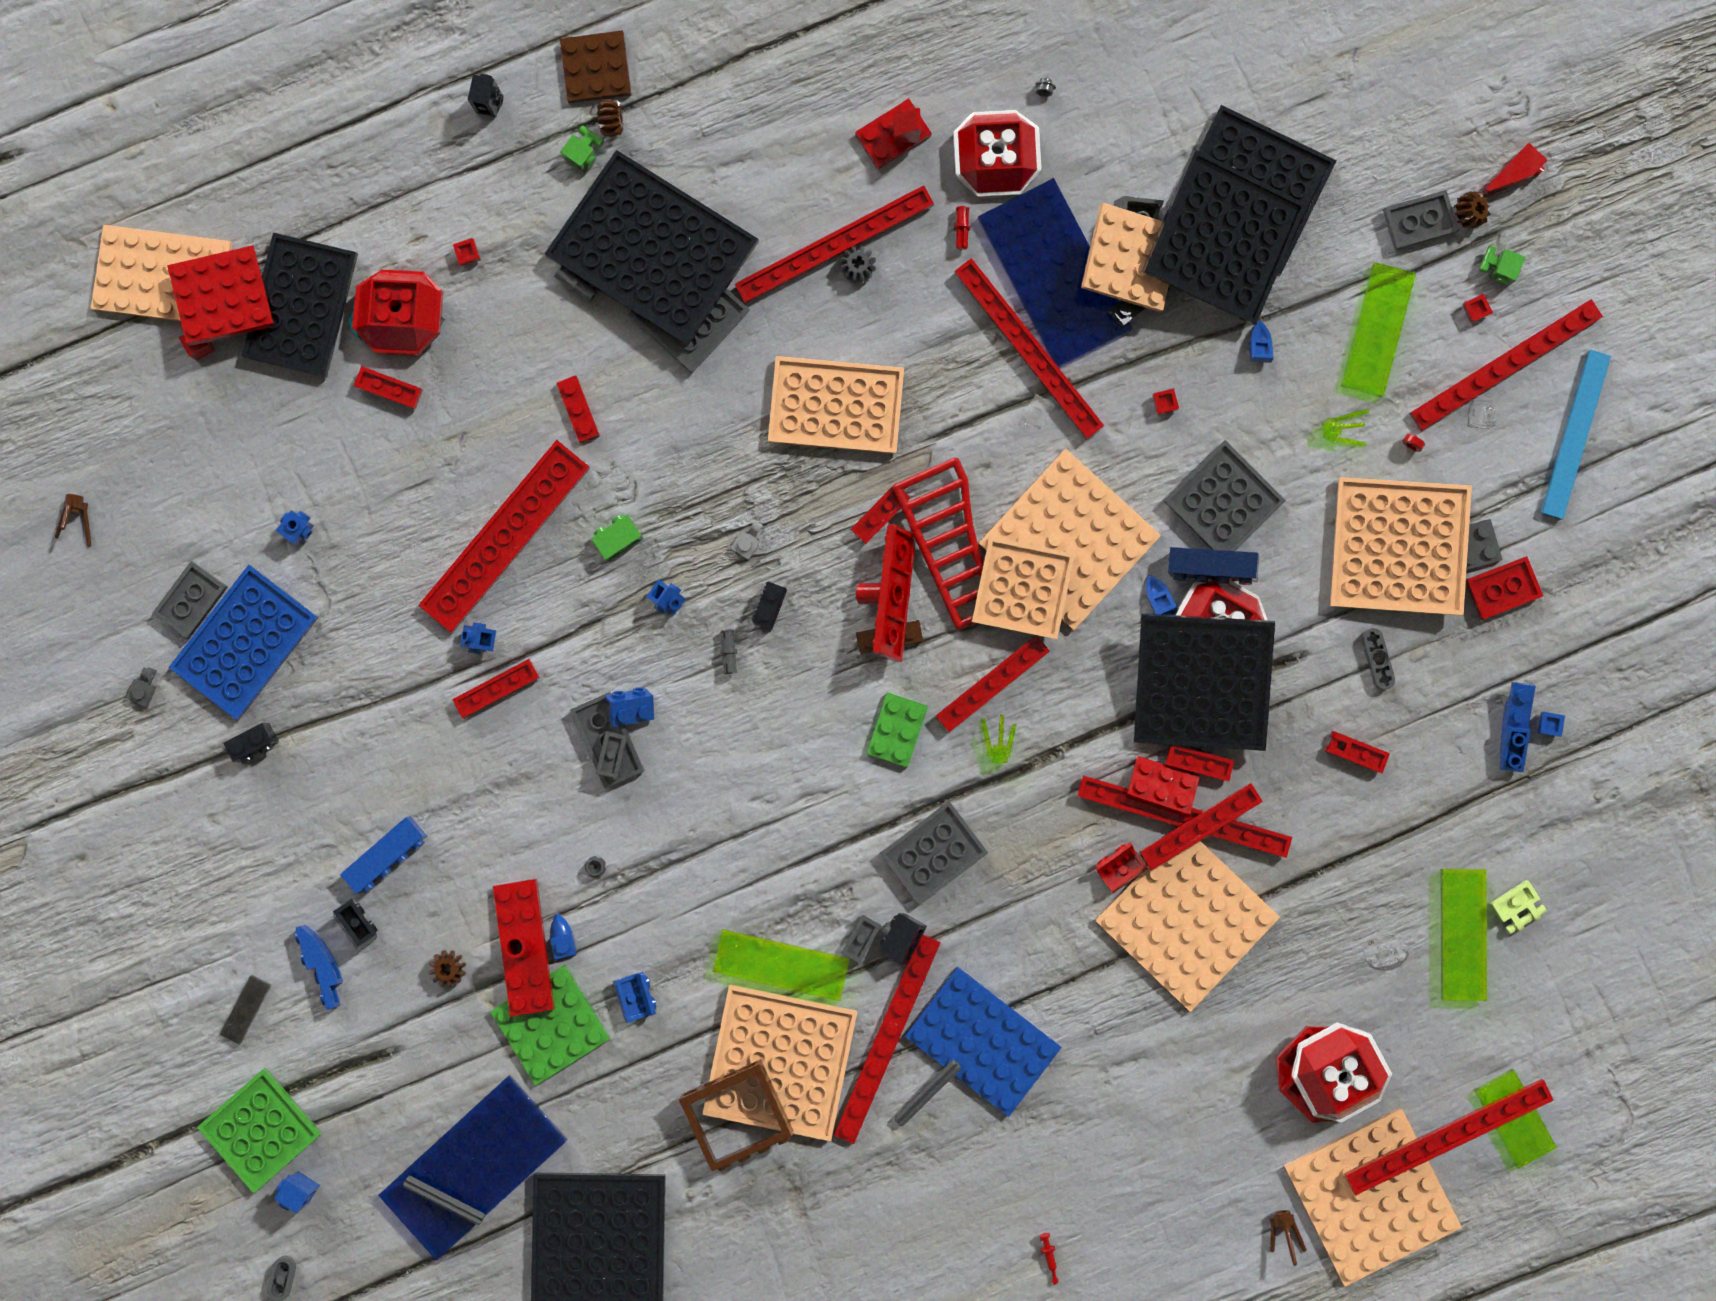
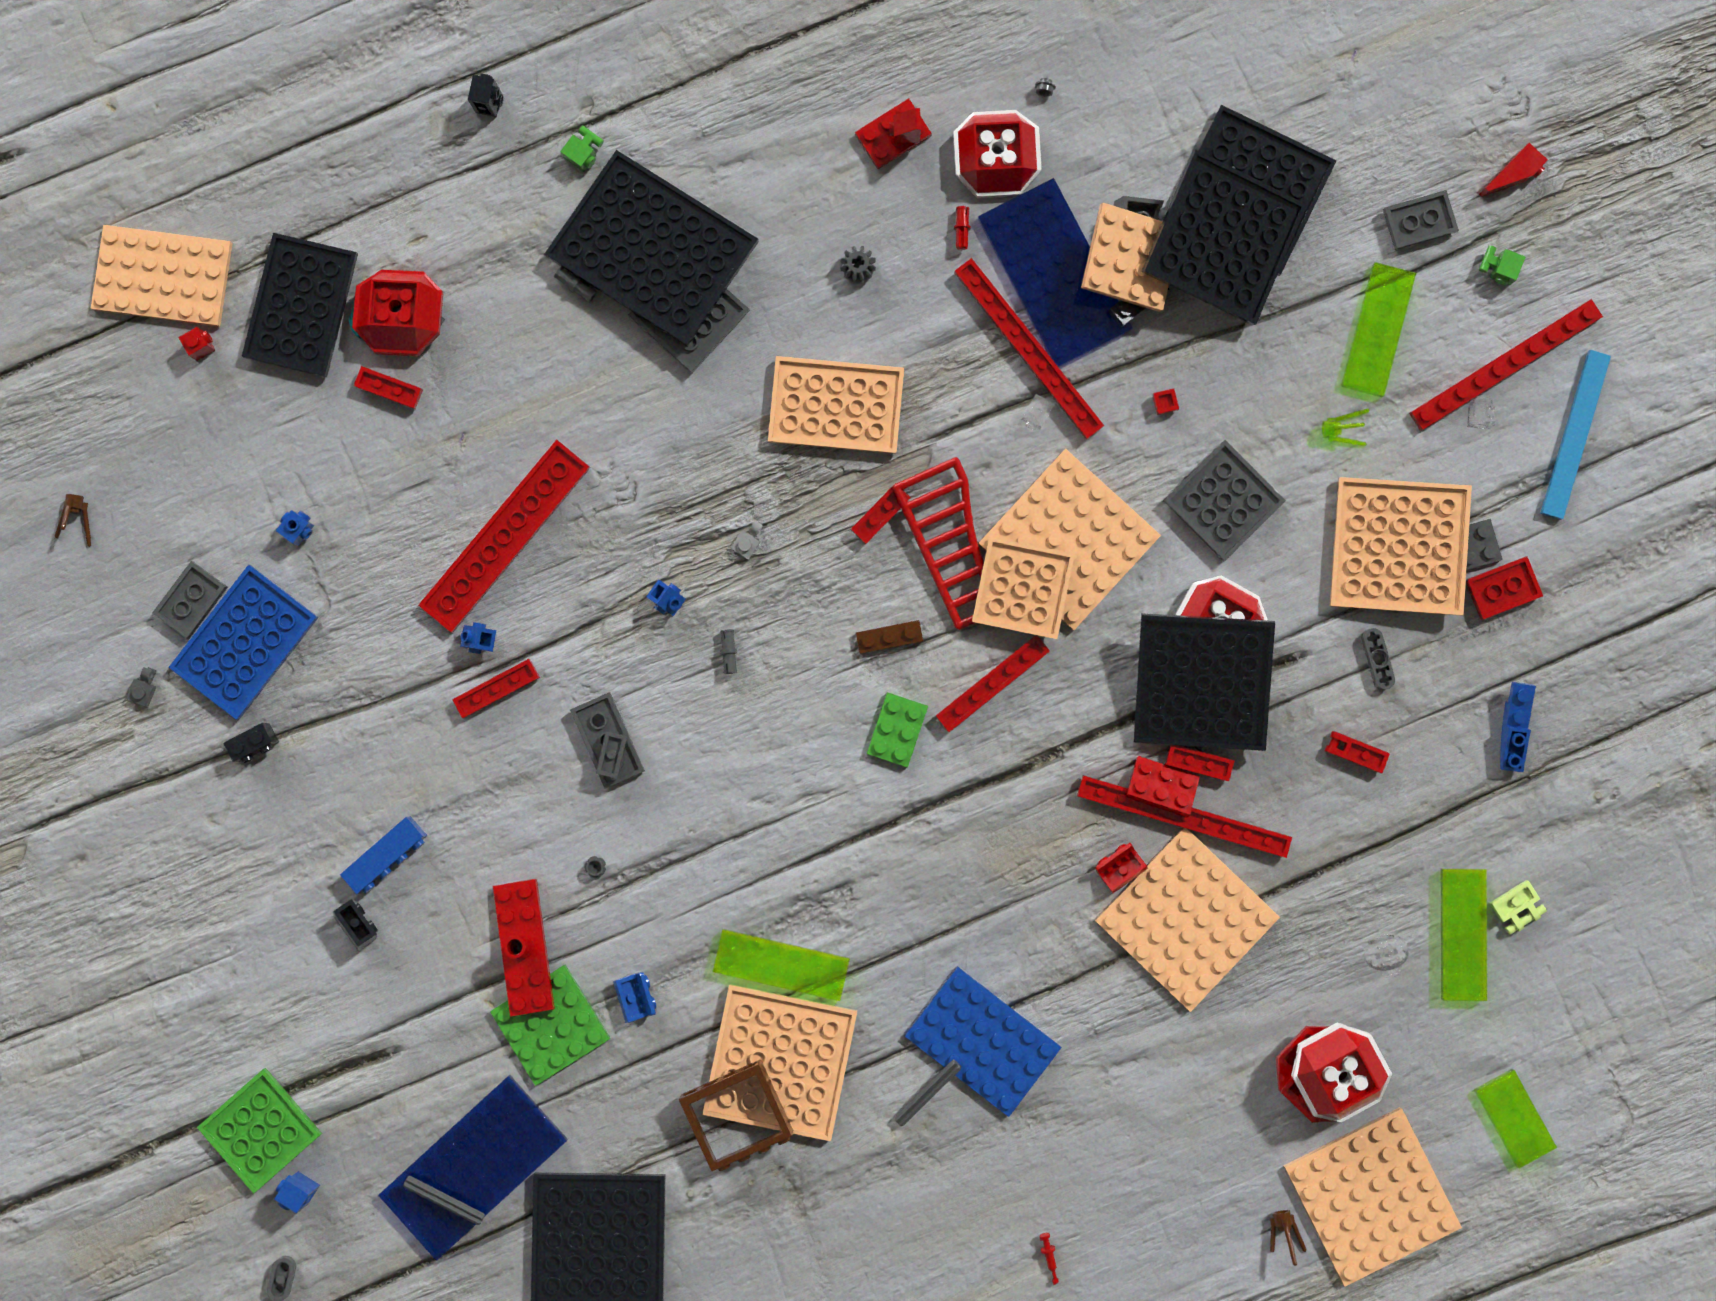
red plate [167,245,274,347] -> none
clear smoke plate [220,975,271,1044] -> none
blue slope [295,925,343,1010] -> none
reddish brown gear [429,950,466,987] -> none
red plate [453,238,481,266] -> none
blue plate [550,914,577,959] -> none
red plate [556,375,600,444] -> none
reddish brown plate [560,30,632,103] -> none
bright green brick [591,514,643,562] -> none
reddish brown gear [597,99,624,137] -> none
blue bracket [605,687,654,727] -> none
red plate [735,185,934,304] -> none
black brick [752,581,787,630] -> none
red plate [834,934,941,1144] -> none
dark grey plate [841,914,881,963] -> none
red plate [856,524,916,662] -> none
black brick [879,913,927,965] -> none
dark grey plate [880,801,988,905] -> none
clear neon green plant [981,714,1016,763] -> none
red plate [1139,783,1263,871] -> none
blue plate [1146,575,1177,615] -> none
dark blue brick [1168,547,1260,585] -> none
blue plate [1249,321,1274,363] -> none
red plate [1344,1079,1554,1195] -> none
red tile [1402,433,1425,452] -> none
reddish brown gear [1454,191,1491,229] -> none
red plate [1462,294,1493,323] -> none
blue plate [1538,712,1565,737] -> none

